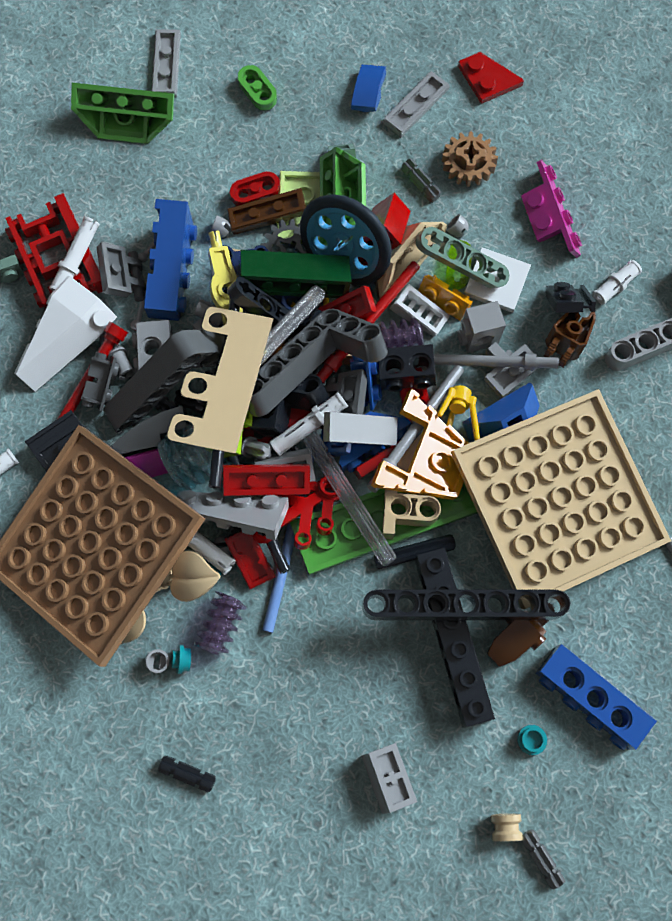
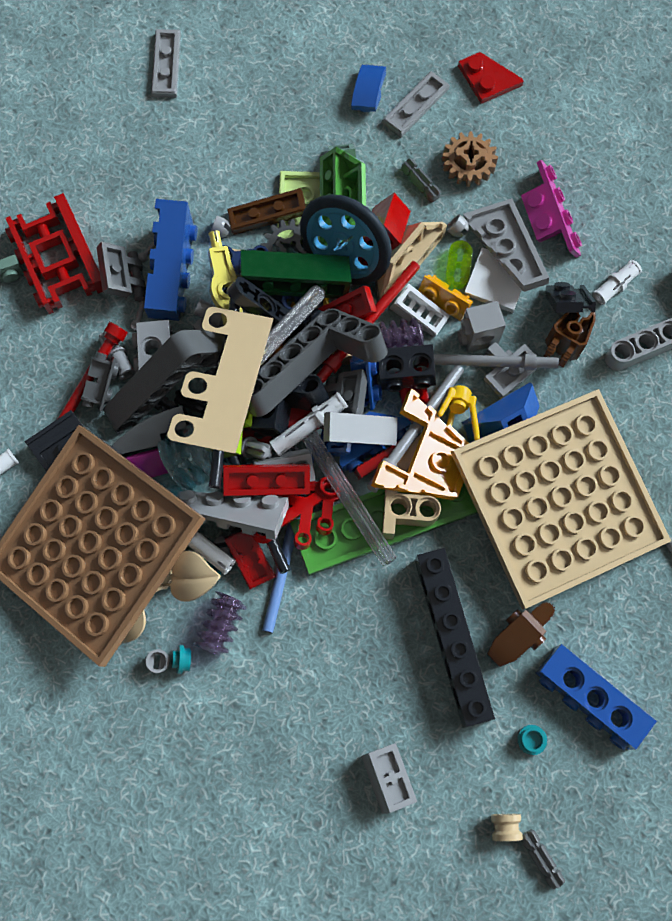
white wedge [14,276,117,392] -> none
white pin [49,216,100,291] -> none
bright green wedge [71,82,174,144] -> none
black axle [158,755,216,792] -> none
red plate [230,171,280,206] -> none
bright green plate [238,65,277,110] -> none
black beam [362,590,571,620] -> none
black axle [374,534,456,569] -> none
sand green beam [415,227,510,289] -> none
none -> light grey wing [463,198,549,292]

